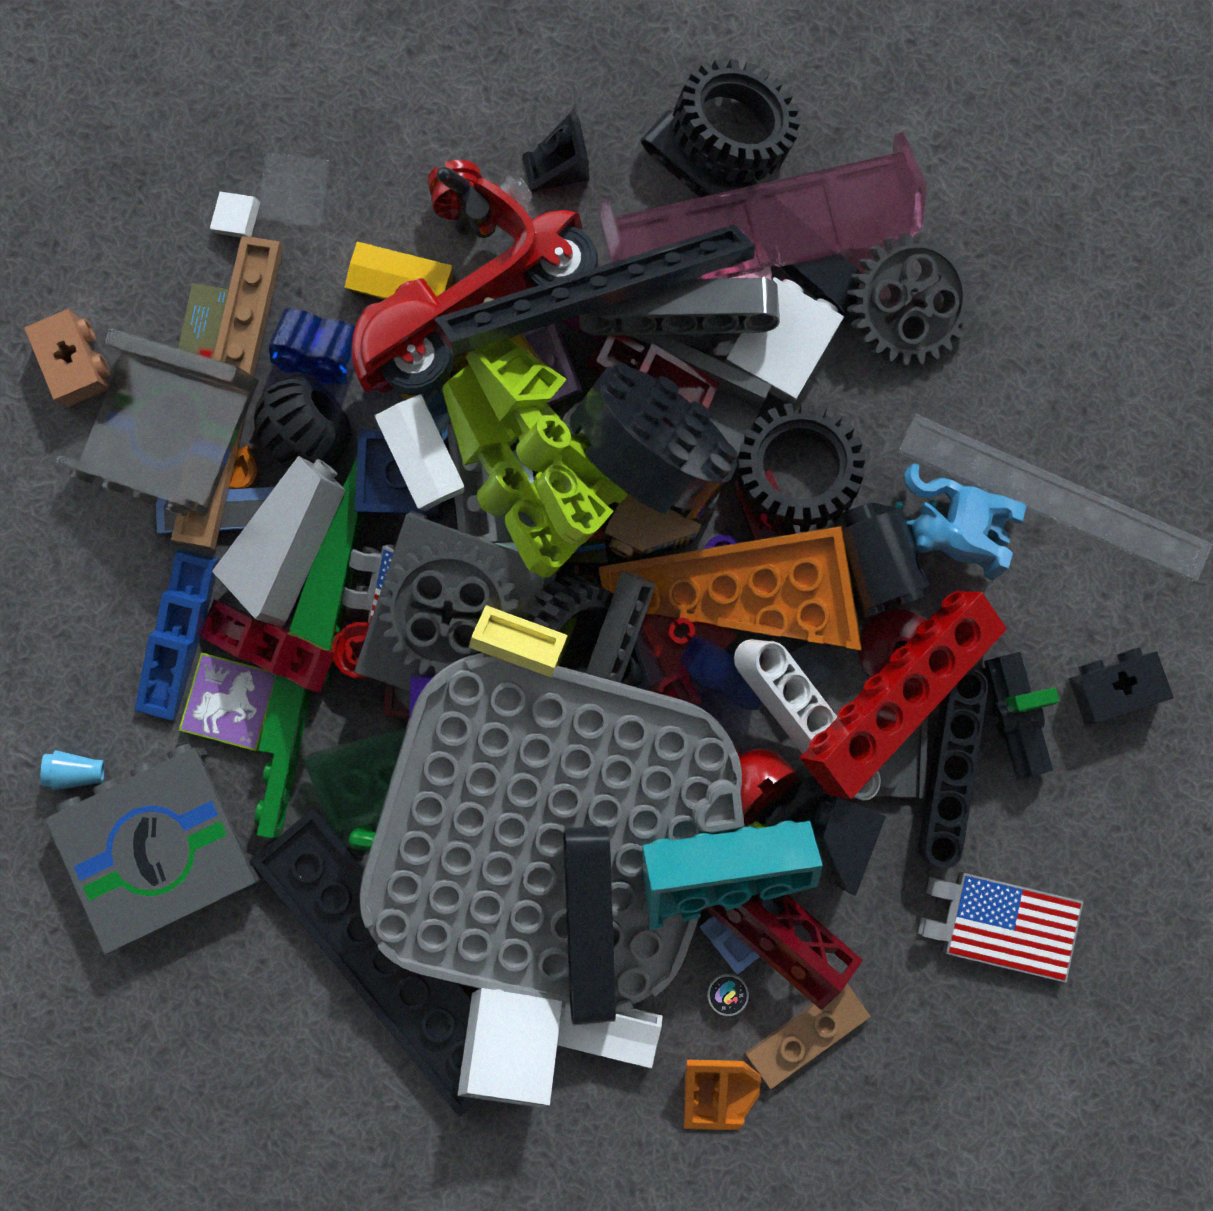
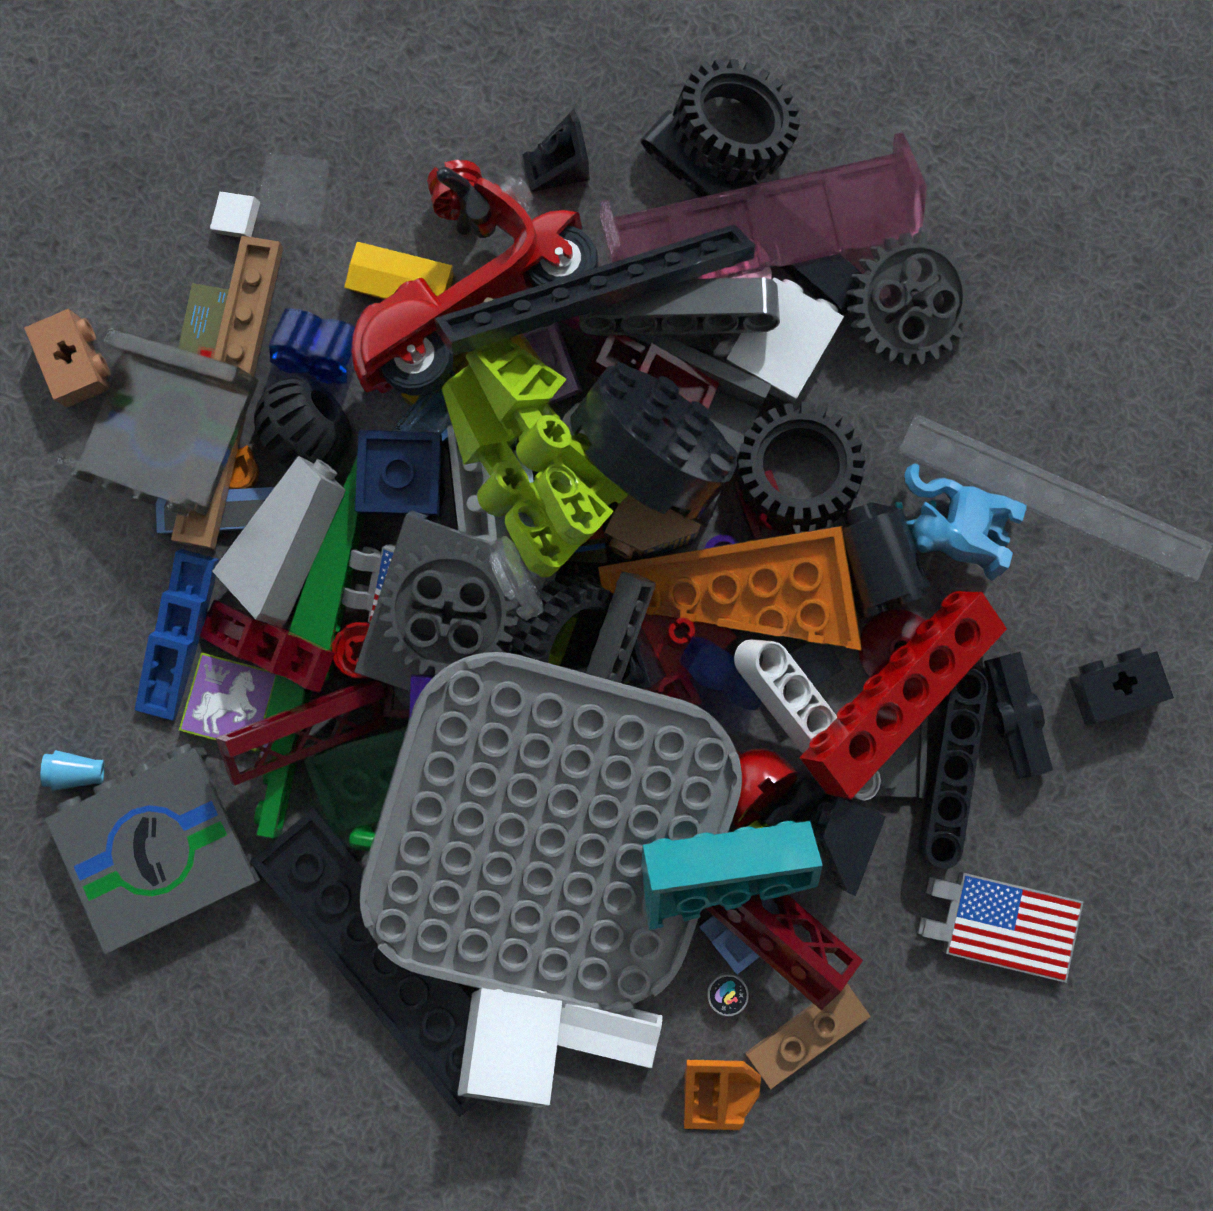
white piece [375,394,465,511] -> none
light yellow tile [469,605,567,678] -> none
black beam [563,825,616,1026] -> none
light grey tile [692,780,745,833] -> none
green tile [1005,687,1060,714] -> none
none -> dark red fence [215,679,387,786]
none -> clear tile [488,536,543,620]

